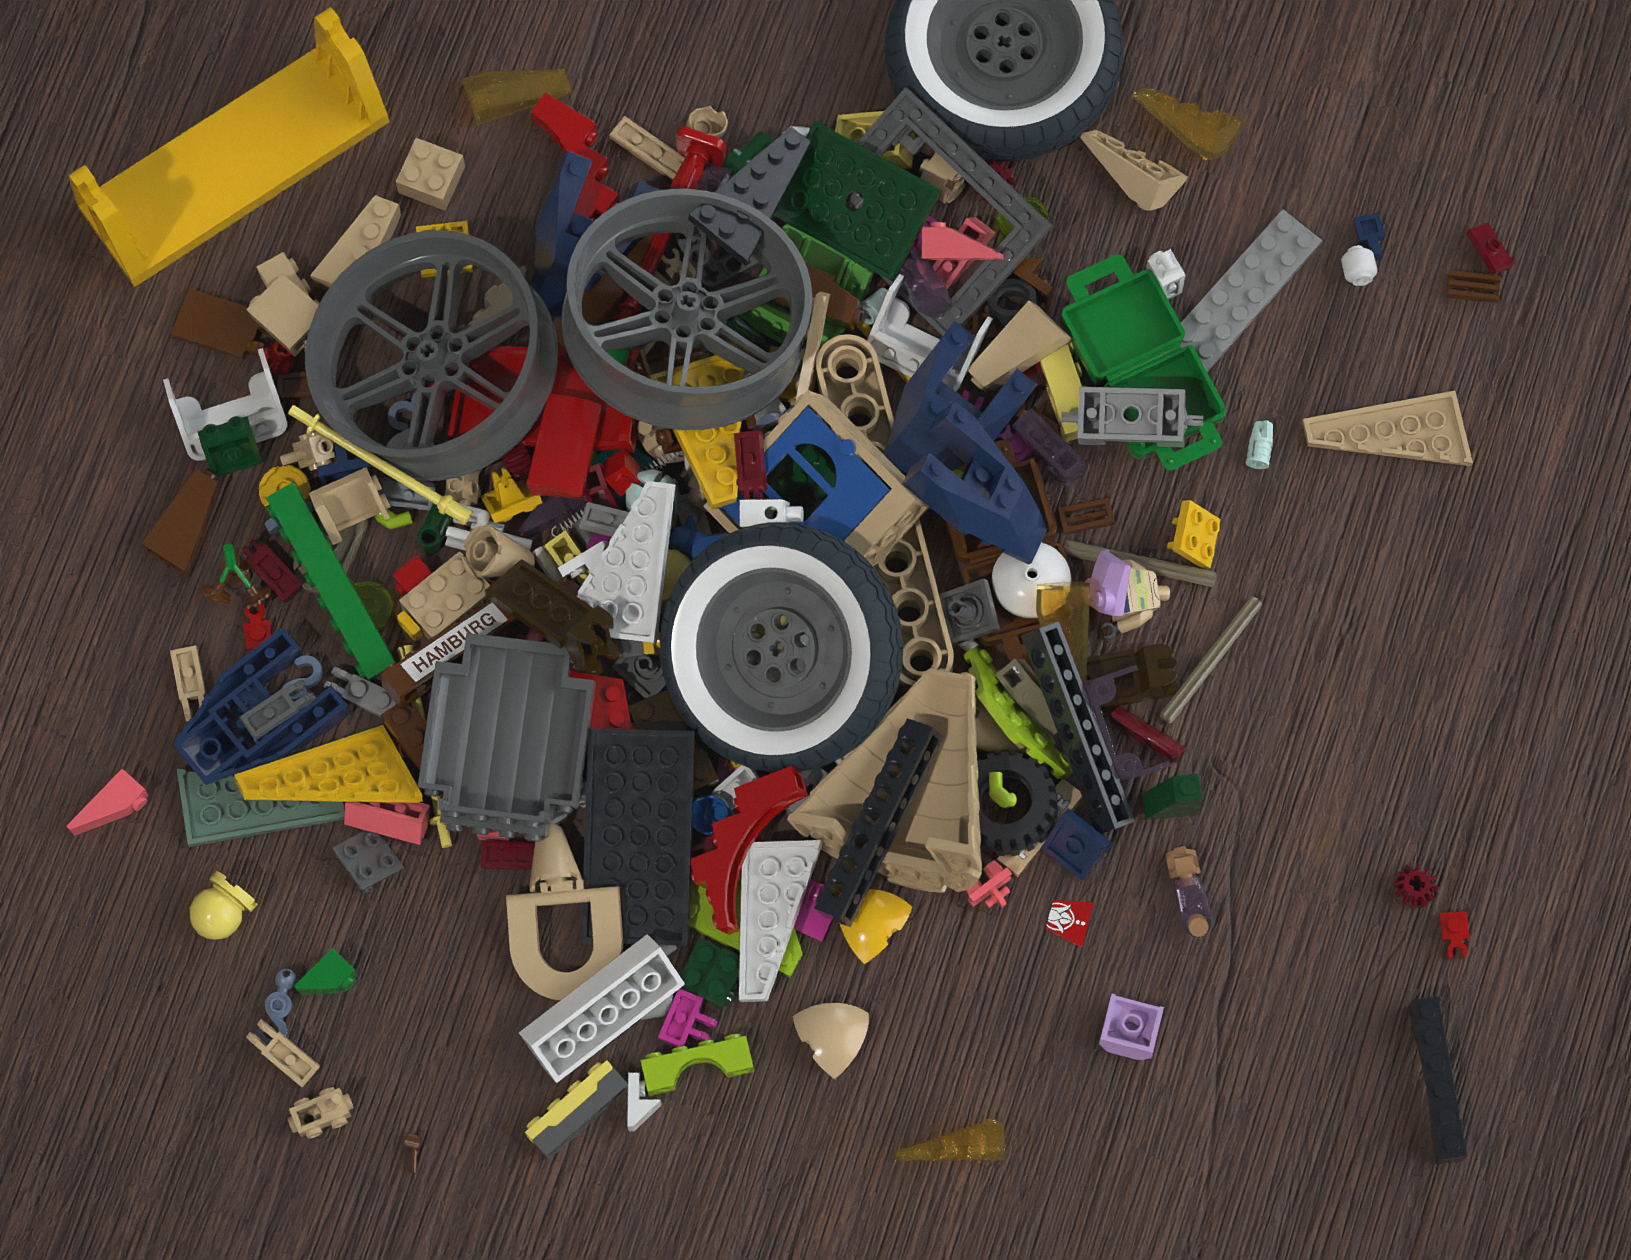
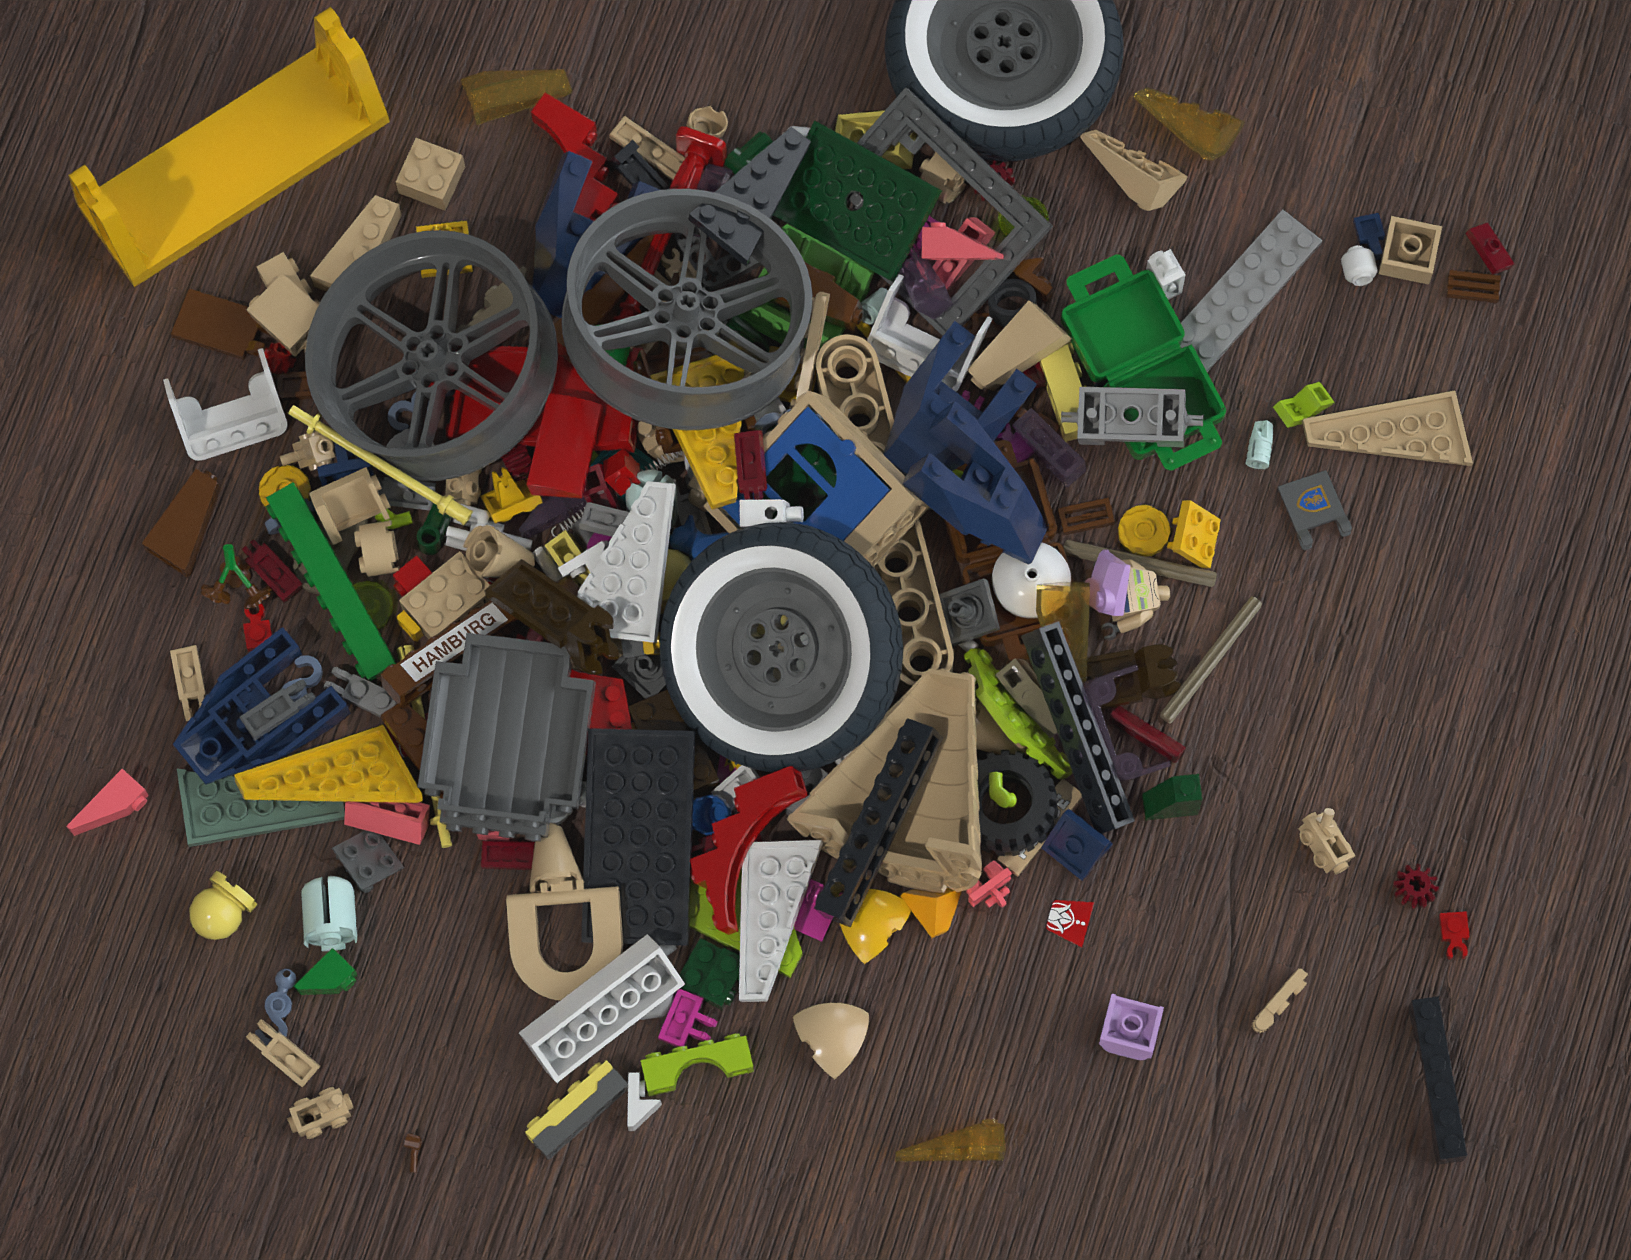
dark green plate [197,416,263,477] -> none
piece [1166,846,1211,937] -> none
none -> light aqua cylinder [301,876,357,951]
none -> tan brick [354,520,400,577]
none -> black bracket [608,140,670,190]
none -> light orange slope [901,888,962,938]
none -> yellow tile [1118,505,1170,557]
none -> tan hinge [1252,968,1308,1033]
none -> lime slope [1273,382,1335,428]
none -> dark grey flag [1278,470,1352,550]
none -> tan brick [1298,808,1355,875]
none -> tan brick [1379,216,1442,285]

